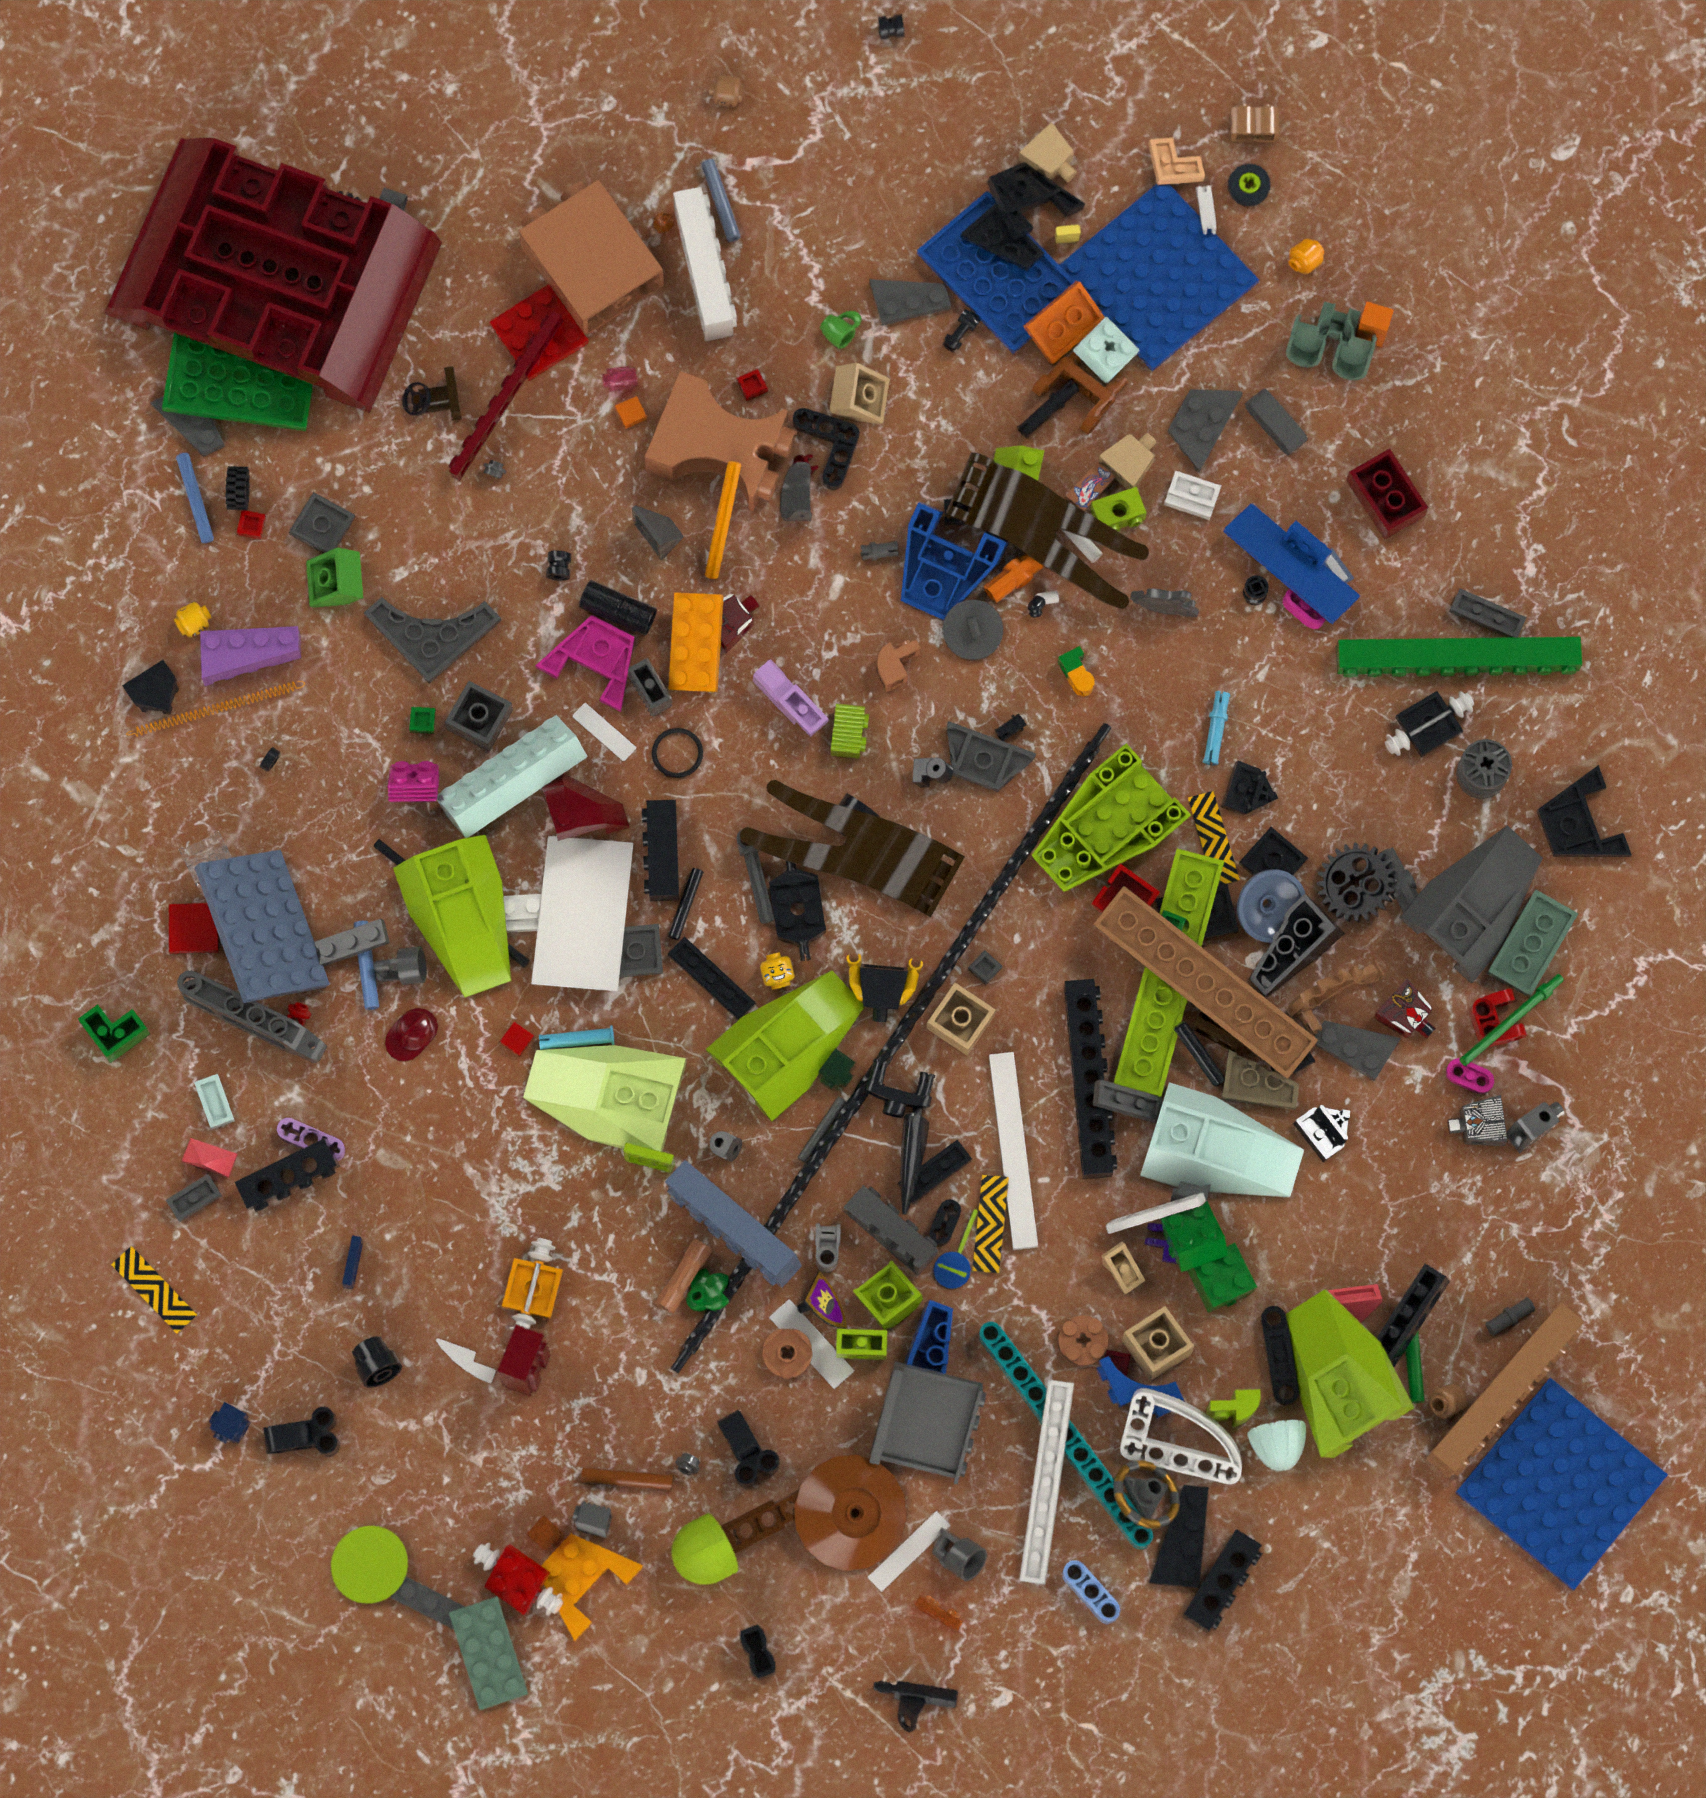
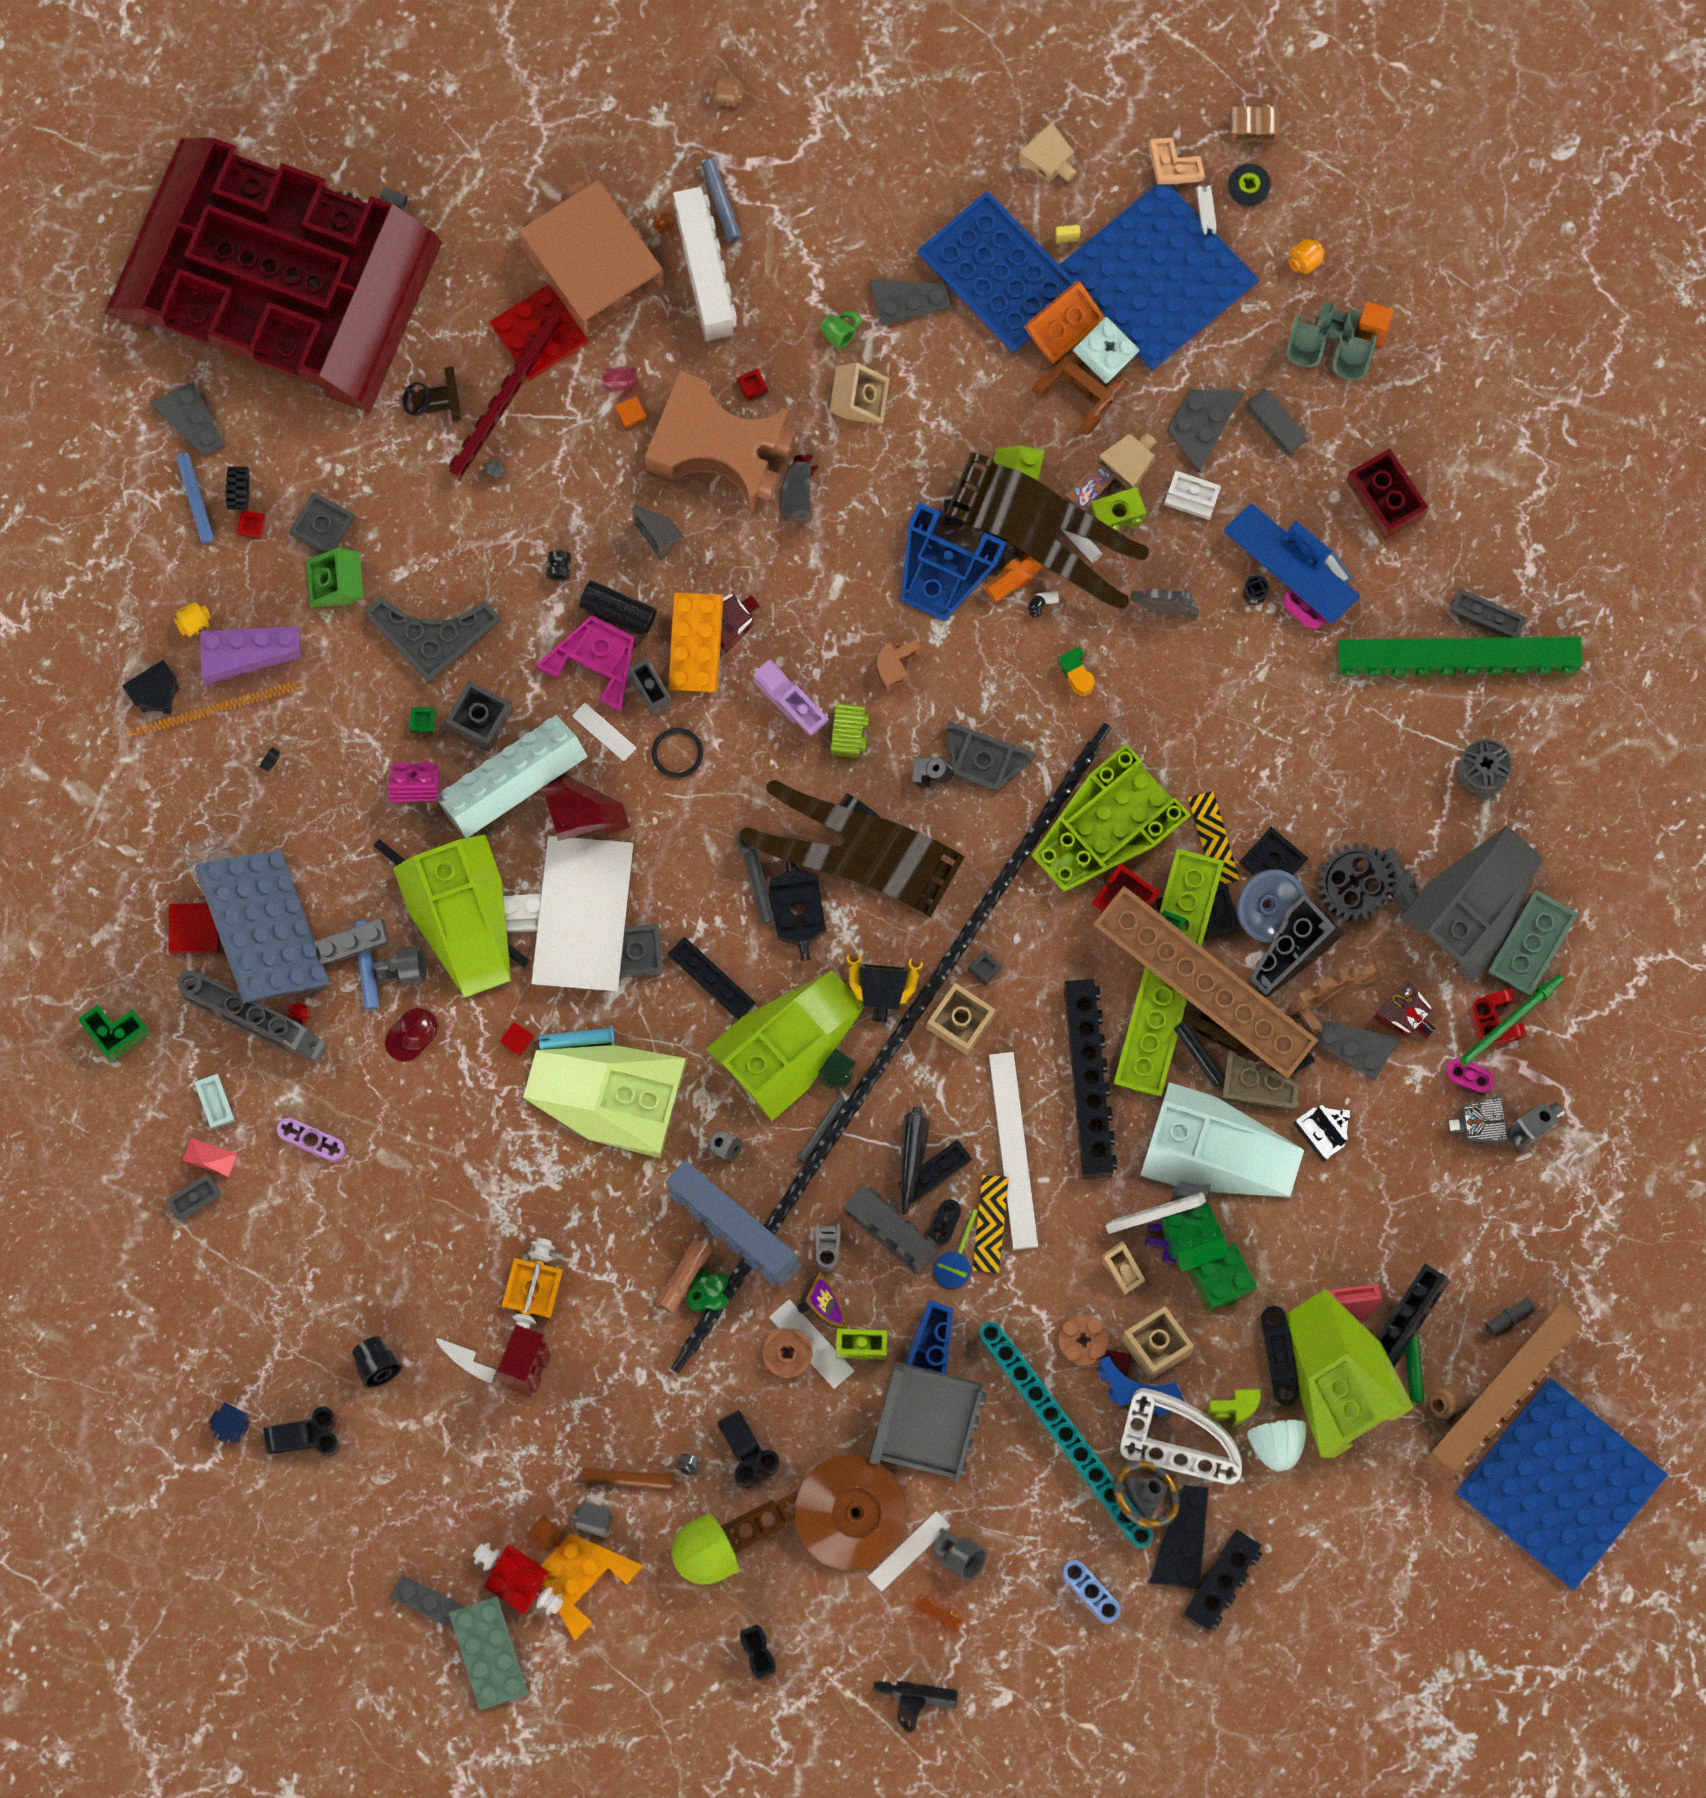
sticker [111,1246,197,1333] -> none
green plate [162,333,313,431] -> none
black brick [234,1139,341,1212] -> none
lime sticker [331,1526,408,1604] -> none
dark blue tile [342,1235,363,1290] -> none
lime tile [623,1142,675,1173] -> none
black brick [642,799,679,902] -> none
black piece [668,868,704,940] -> none
light orange axle [705,461,741,579] -> none
yellow head [760,952,795,990] -> none
black beam [792,408,860,490] -> none
lime slope [853,1260,923,1329] -> none
dark grey pin [860,541,899,561] -> none
black connector [864,1059,935,1118] -> none
black wheel [878,14,904,40] -> none
black bar [943,309,981,352] -> none
dark grey shield [943,600,1003,660] -> none
black wing [960,204,1044,271] -> none
black wing [987,162,1085,240] -> none
black pin [994,714,1026,742] -> none
black pin [1017,379,1080,438] -> none
white tile [1019,1380,1074,1585] -> none
dark grey plate [1093,1080,1163,1123] -> none
medium azure pin [1203,691,1230,765] -> none
black slope [1221,761,1278,815] -> none
black plate [1385,691,1474,758] -> none
black wing [1537,765,1632,857] -> none

